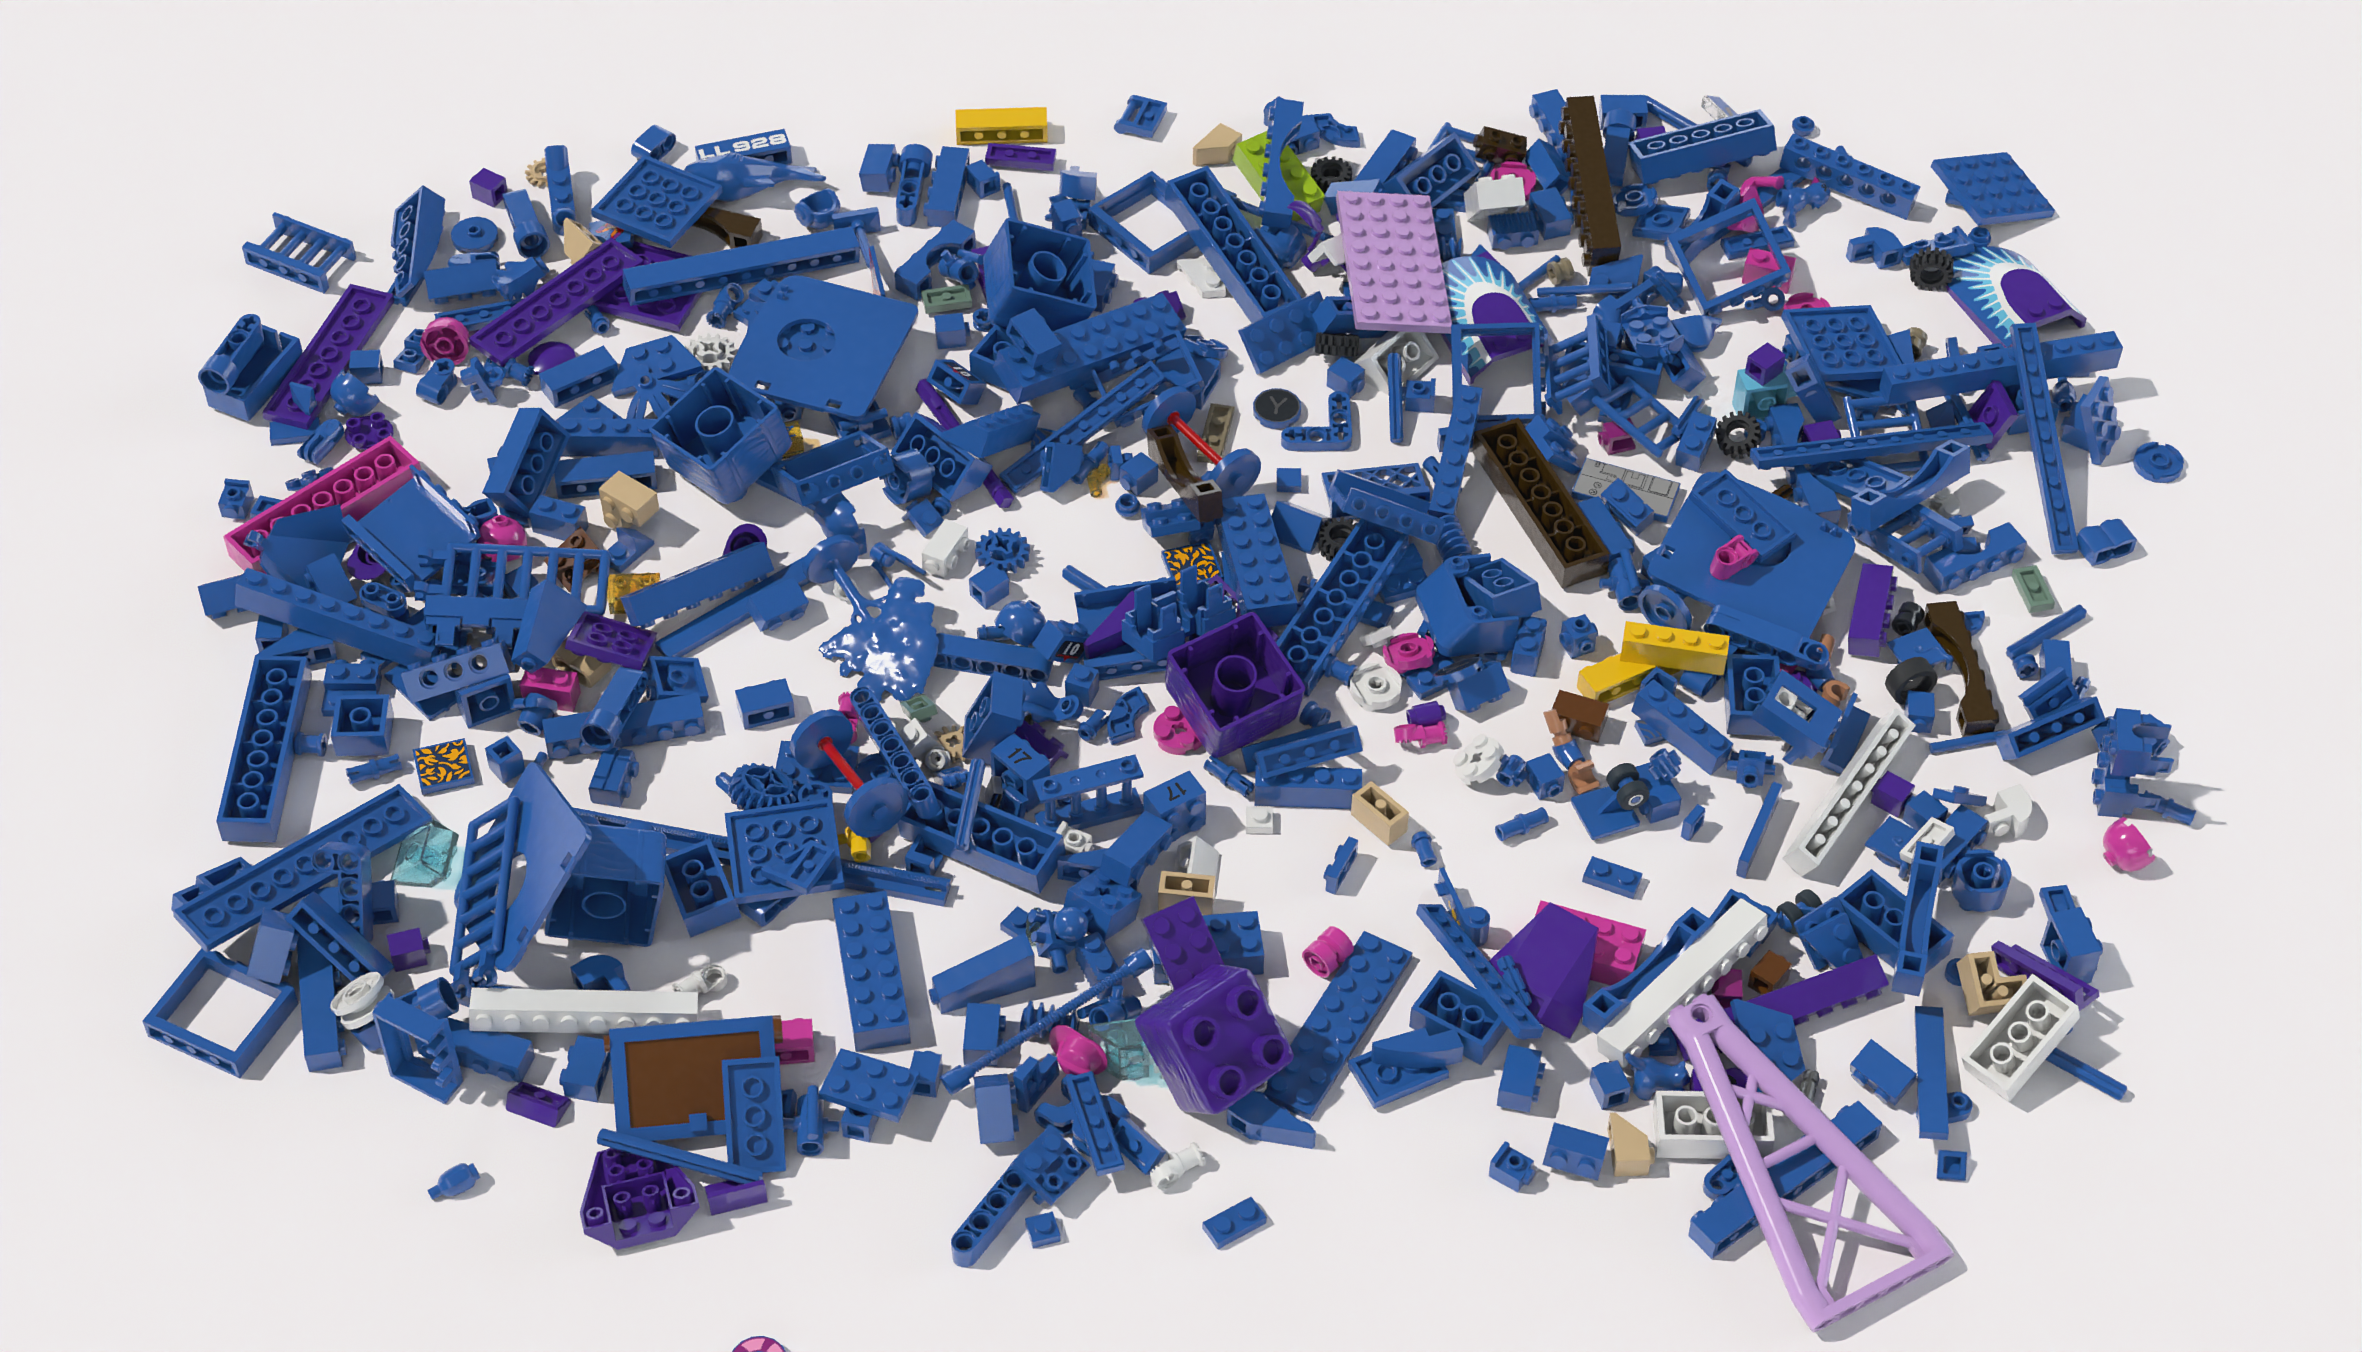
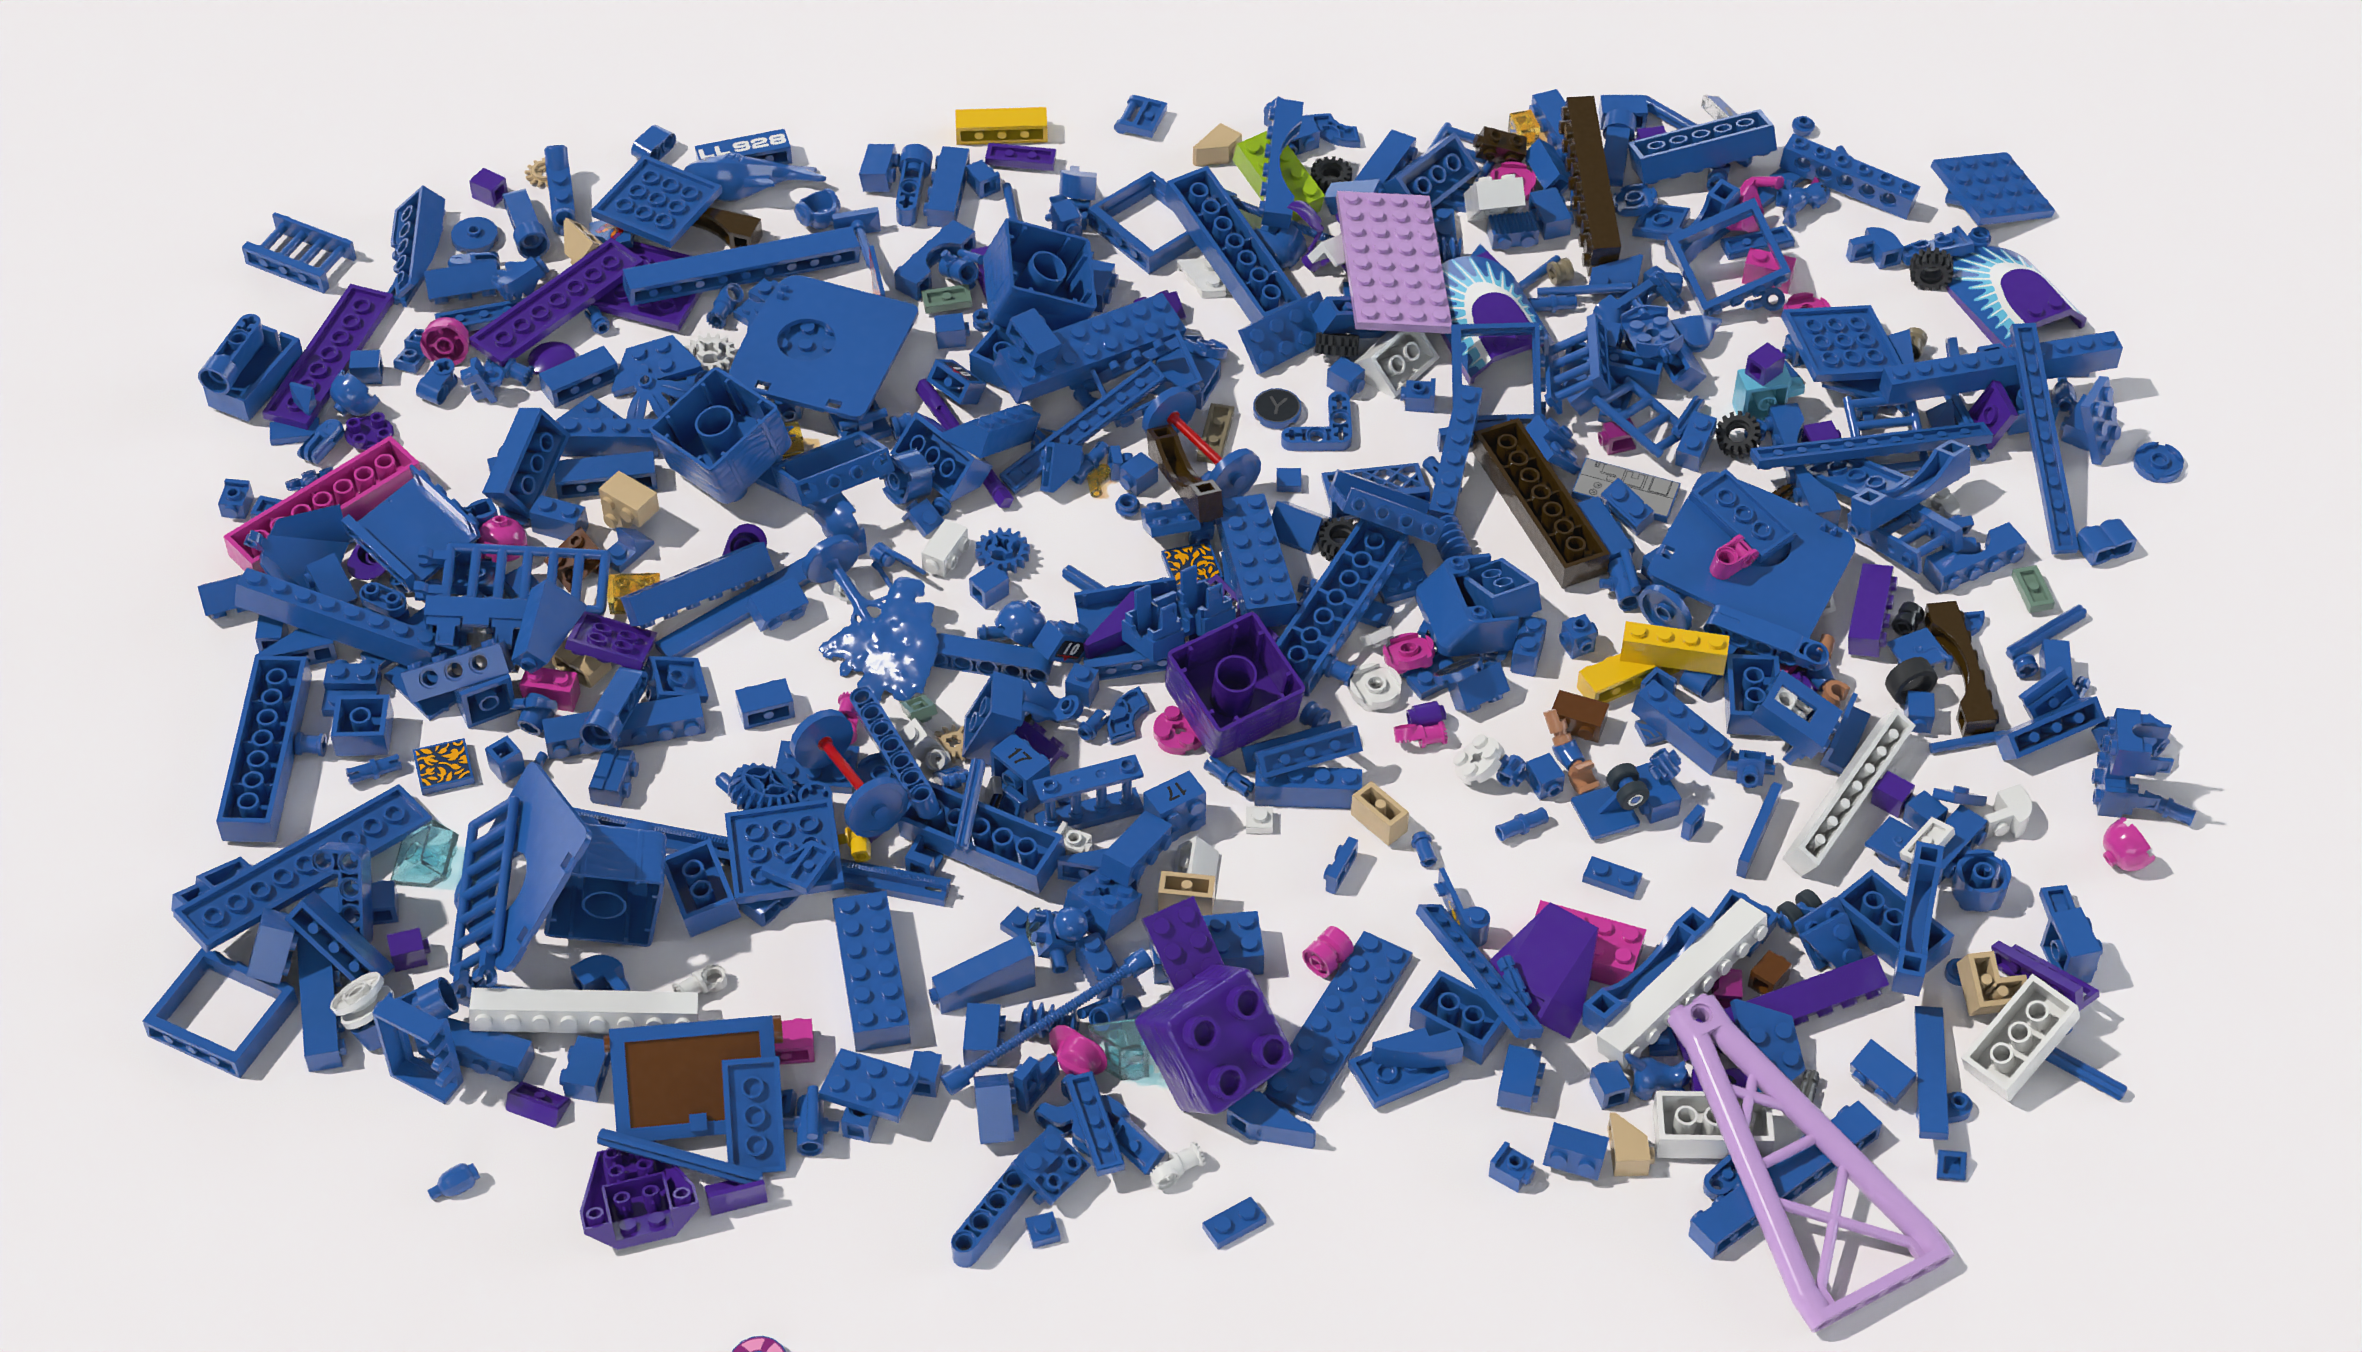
blue axle [1387,353,1404,443] -> none
blue slope [1785,353,1842,423] -> none
none -> clear yellow brick [1508,109,1540,146]

